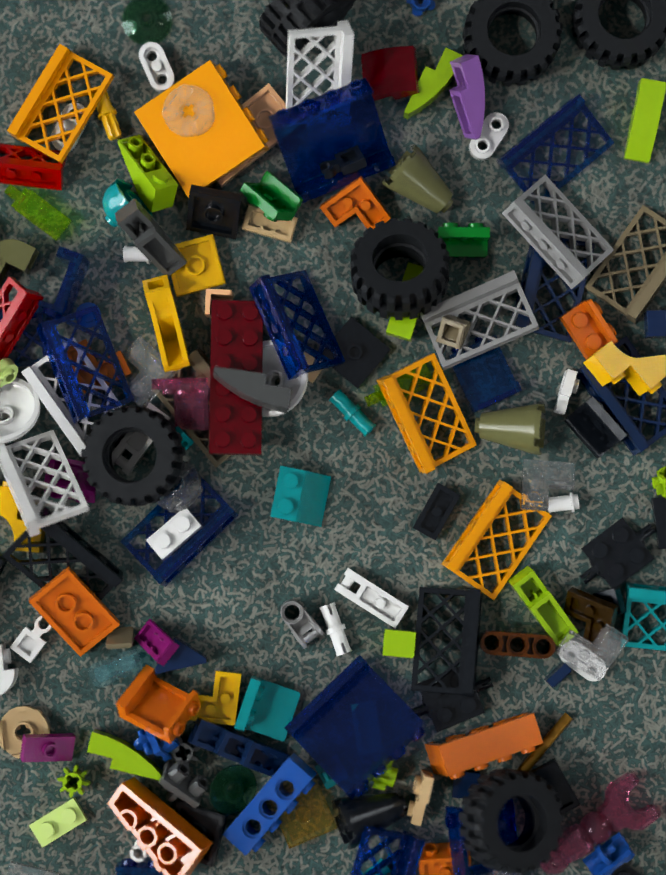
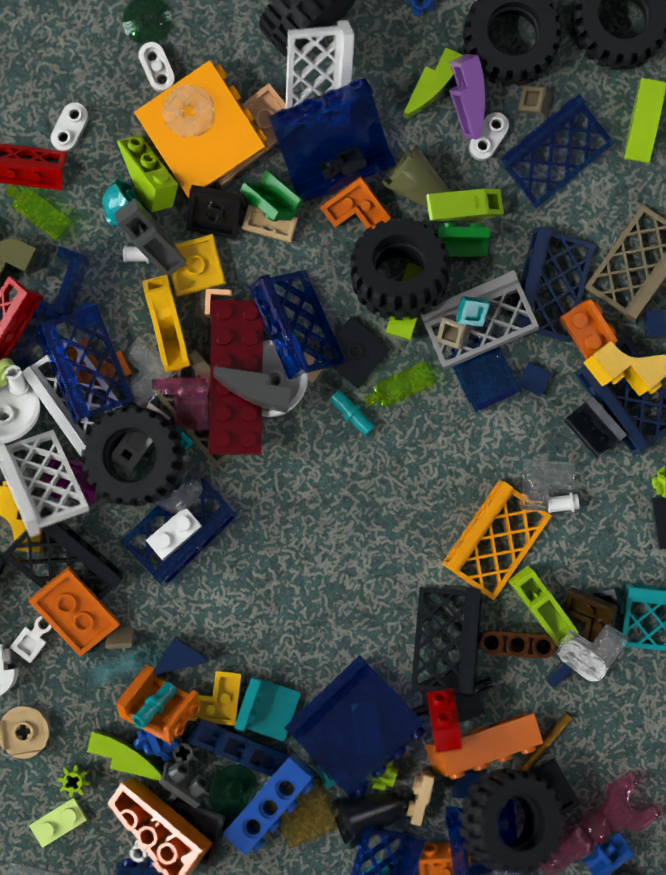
light orange fence [7,44,114,164] -> none
magenta plate [20,733,76,762] -> none
yellow axle [93,90,122,141] -> none
magenta plate [134,619,179,667] -> none
teal slope [270,466,331,527] -> none
light grey piece [280,599,325,649] -> none
white pin [319,602,352,656] -> none
white plate [334,568,409,628] -> none
dark red slope [361,46,419,103] -> none
light orange fence [376,353,477,474] -> none
lime panel [382,628,416,658] -> none
black plate [413,483,461,540] -> none
olive cone [475,403,546,455] -> none
light grey fence [502,175,614,290] -> none
white plate [553,369,580,415] -> none
black plate [579,517,656,588] -> none
none -> white pin [5,365,29,396]
none -> teal pin [132,682,177,729]
none -> lime slope [426,189,504,221]
none -> red brick [427,689,462,753]
none -> teal tile [456,296,490,327]
none -> dark blue tile [517,362,552,397]
none -> dark tan slope [518,85,553,117]

